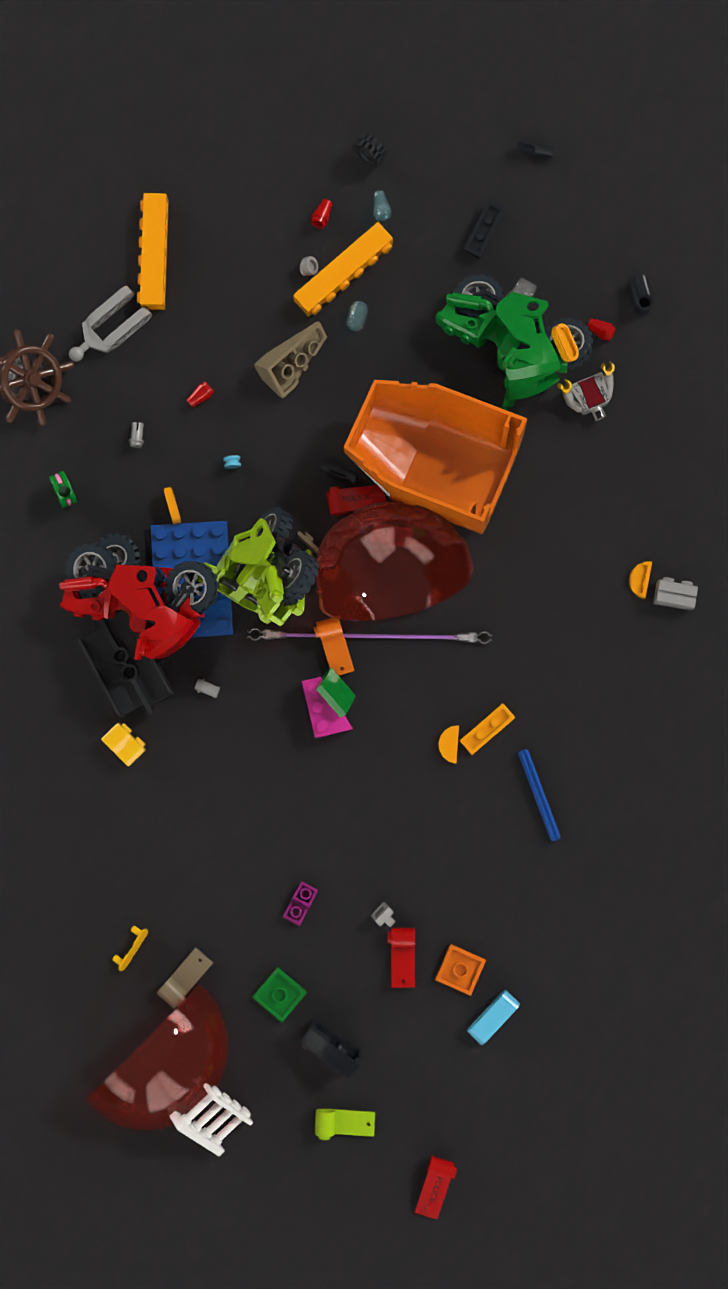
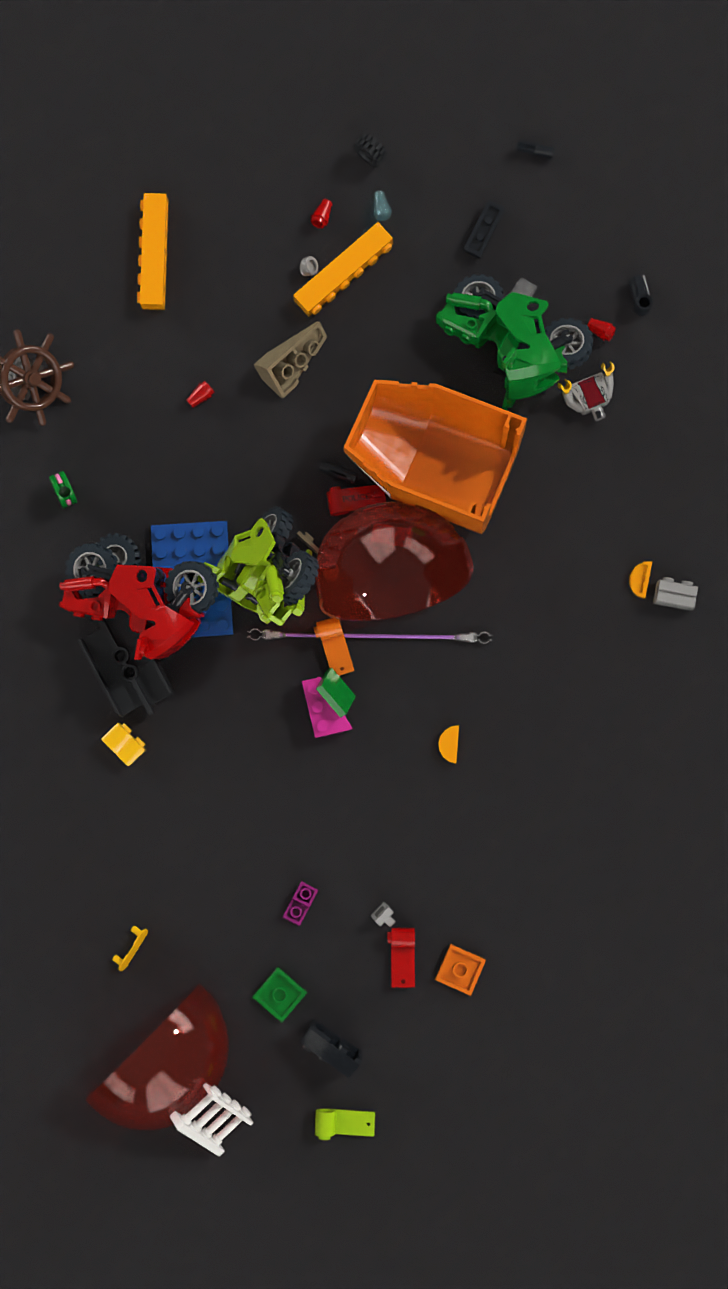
light grey piece [69,286,152,362] -> none
light grey pin [129,422,144,448] -> none
dark tan door [156,948,213,1009] -> none
light orange tile [164,487,181,525] -> none
light grey pin [195,678,220,698] -> none
medium azure bush [223,456,241,469] -> none
clear light blue brick [346,301,368,331] -> none
red door [415,1156,457,1219] -> none
light orange tile [459,703,516,755] -> none
medium azure beam [467,990,520,1045] -> none
blue axle [518,749,561,841] -> none
light orange tile [551,323,579,362] -> none

